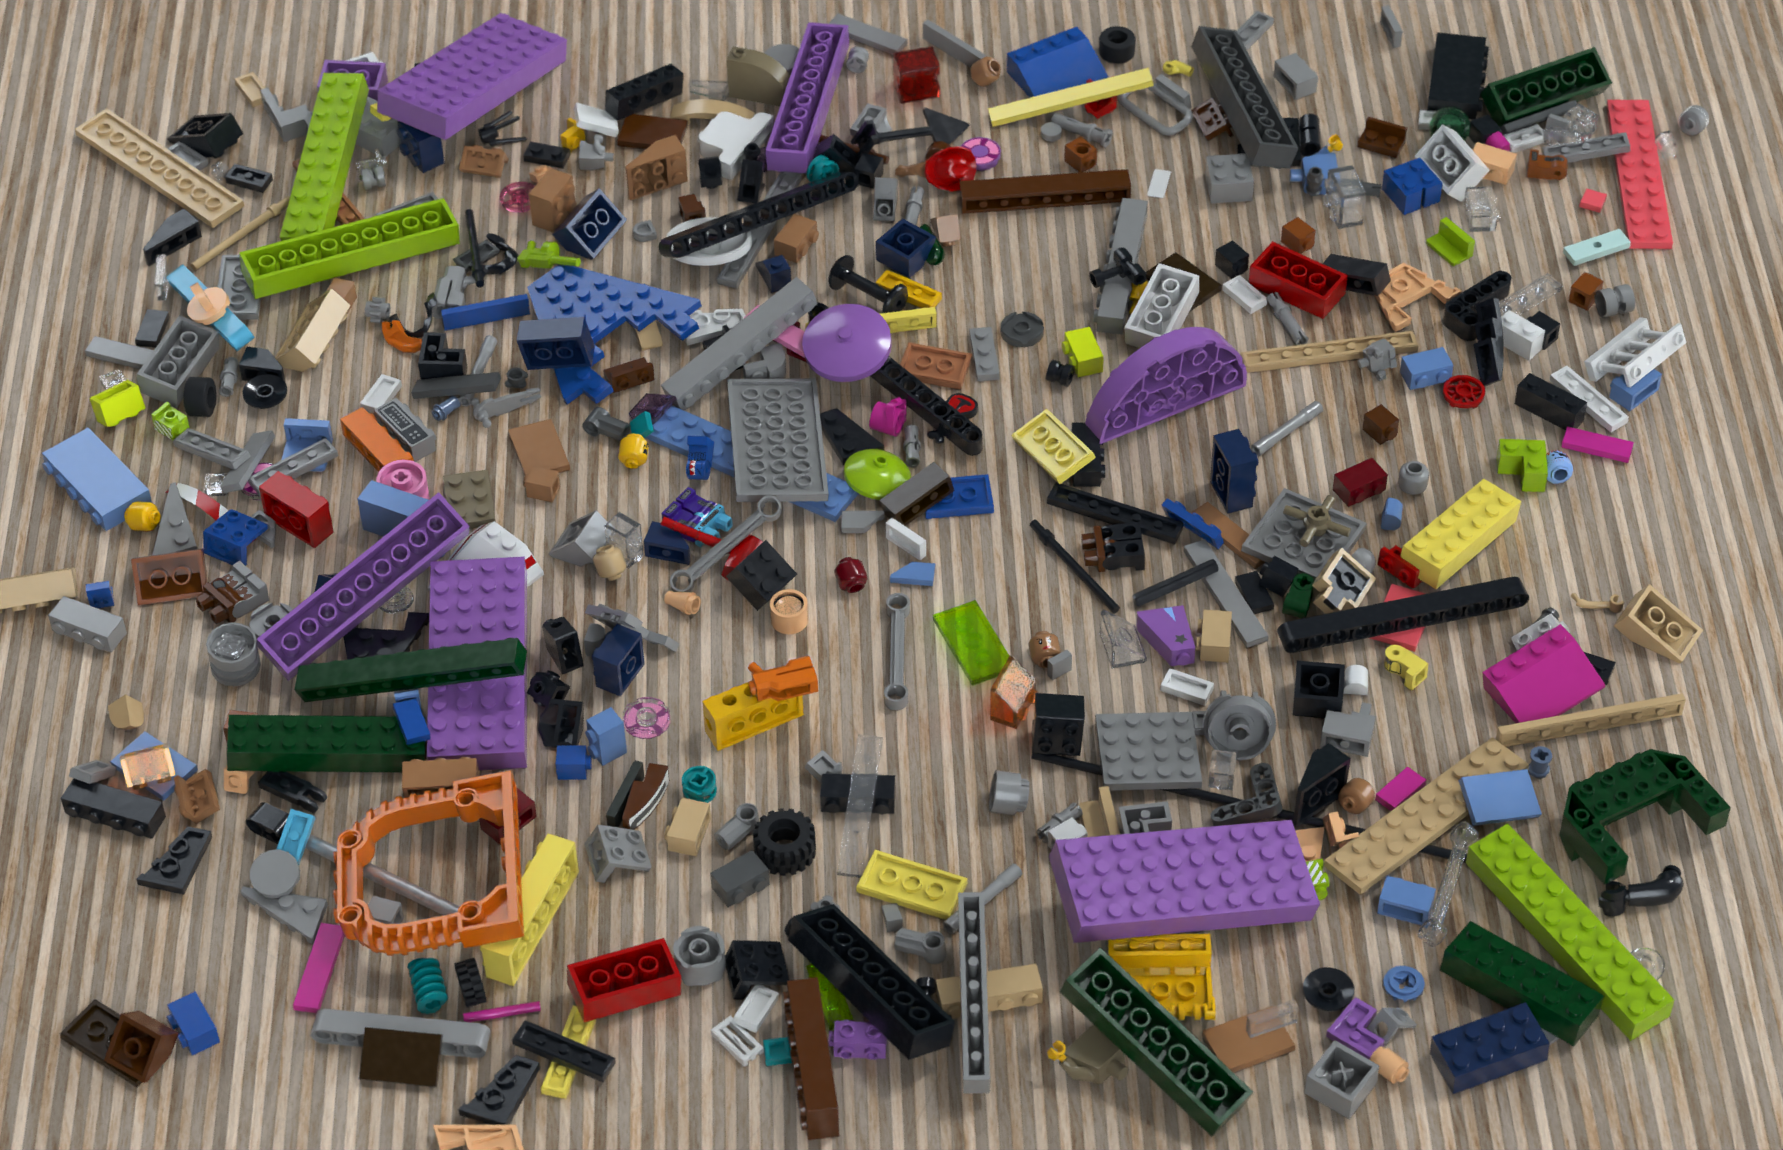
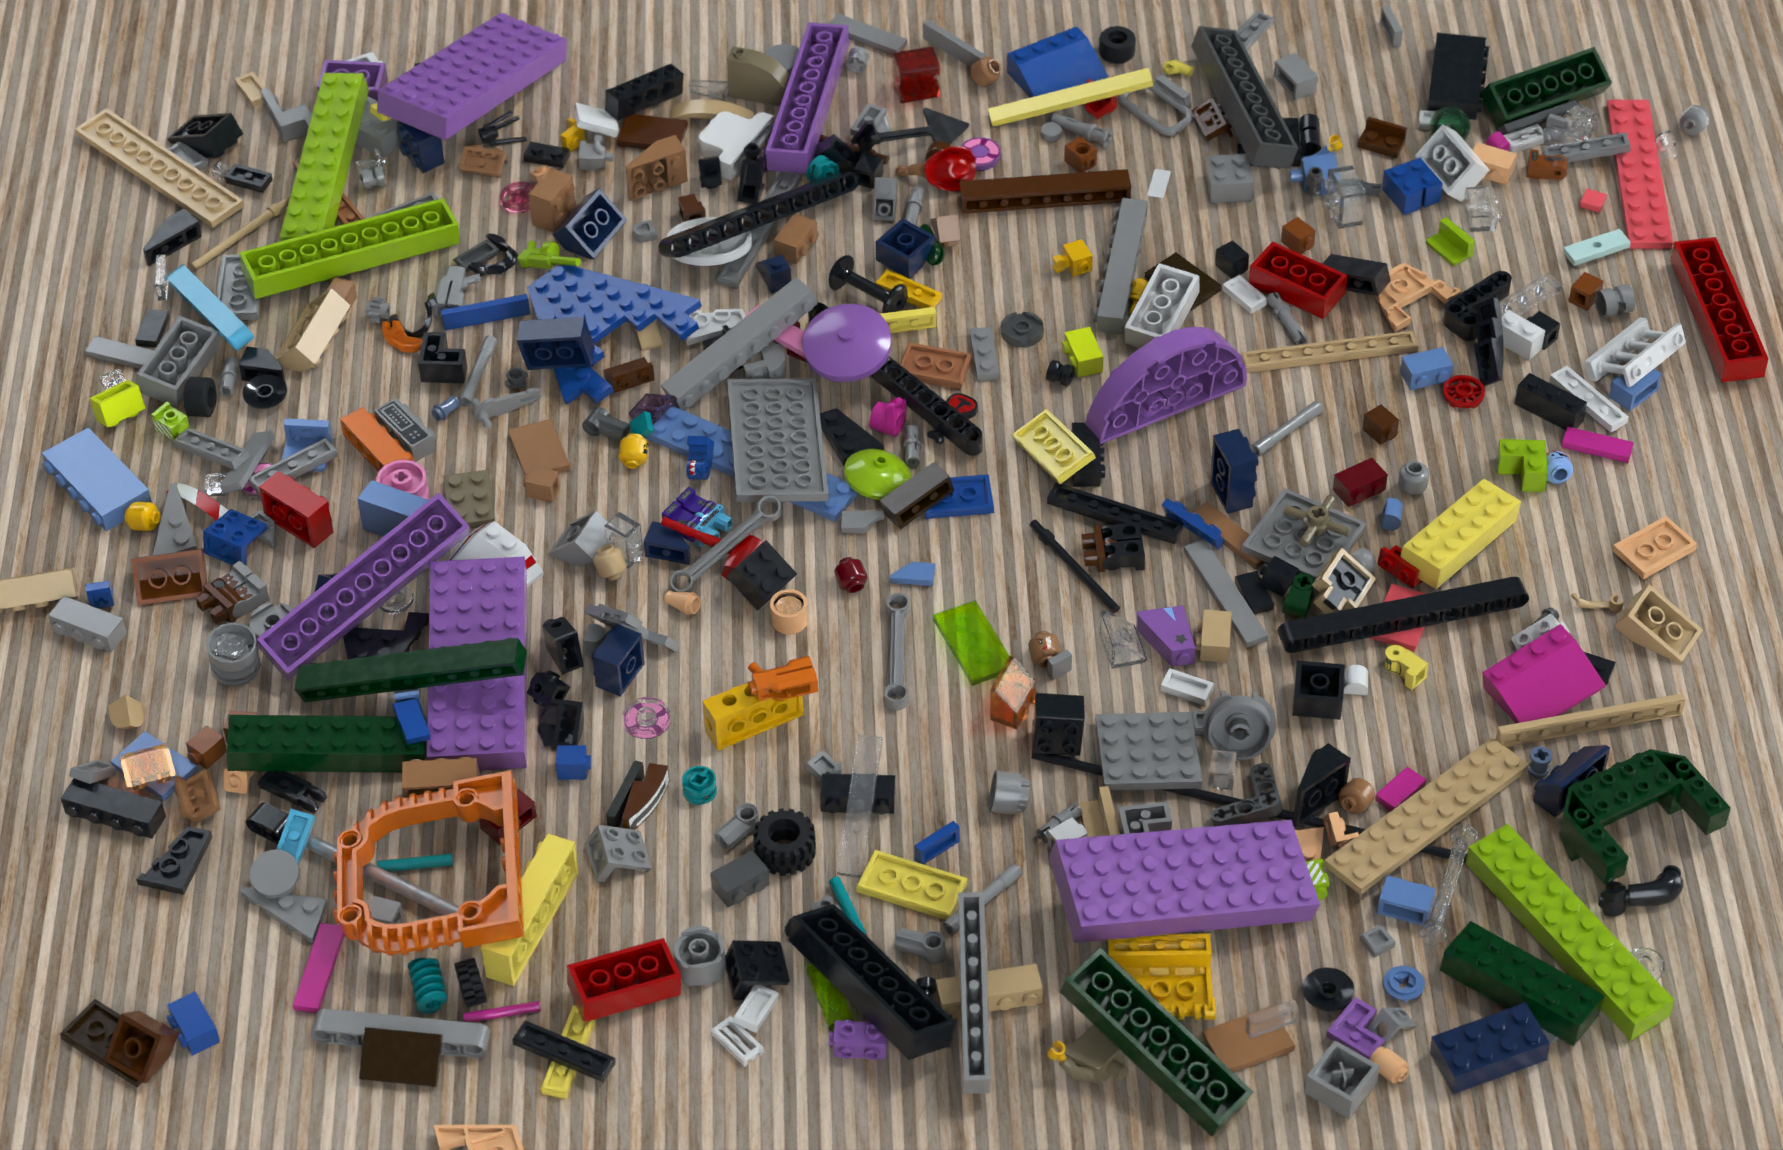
light nougat tile [187,282,230,325] -> none
white tile [360,374,402,413] -> none
dark grey tile [411,372,501,399] -> none
black wing [458,1055,540,1125] -> none
black bar [465,209,485,288] -> none
medium blue brick [585,707,627,766] -> none
tan brick [664,798,711,857] -> none
teal tile [763,1037,792,1066] -> none
reddish brown brick [783,977,839,1140] -> none
light grey piece [881,903,903,932] -> none
white tile [886,518,926,561] -> none
black bar [1089,247,1146,288] -> none
black axle [1132,559,1219,607] -> none
light grey hinge [1320,702,1376,757] -> none
light grey piece [1357,338,1397,381] -> none
medium blue tile [1459,769,1542,826] -> none
black brick [1468,115,1502,145] -> none
none -> dark orange brick [186,725,227,769]
none -> teal piece [377,853,453,872]
none -> teal piece [829,876,868,936]
none -> blue tile [914,820,960,865]
none -> yellow brick [1052,239,1093,277]
none -> light grey tile [1360,924,1396,957]
none -> dark blue slope [1533,745,1610,818]
none -> light nougat plate [1612,516,1697,580]
none -> red brick [1670,237,1769,382]

